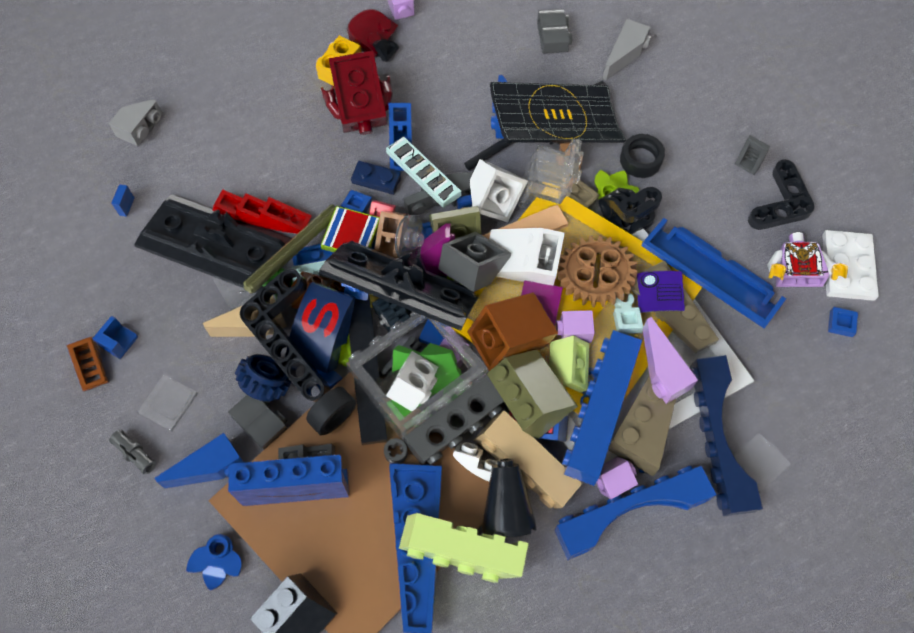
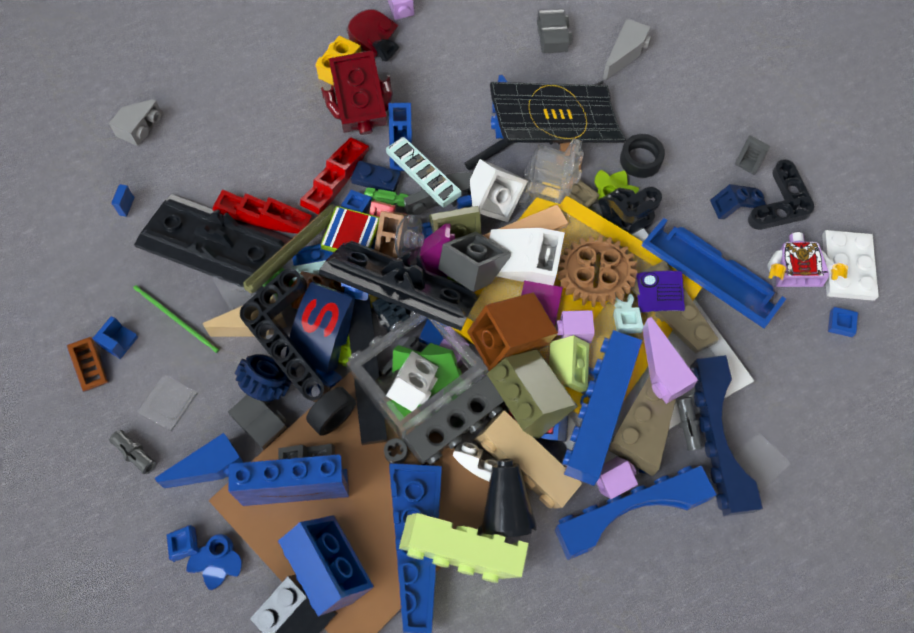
none -> bright green piece [133,285,219,353]
none -> blue tile [167,525,198,562]
none -> blue brick [278,515,374,616]
none -> red slope [300,137,369,215]
none -> bright green axle [364,187,409,207]
none -> dark grey pin [676,397,704,451]
none -> dark blue bracket [710,184,766,220]

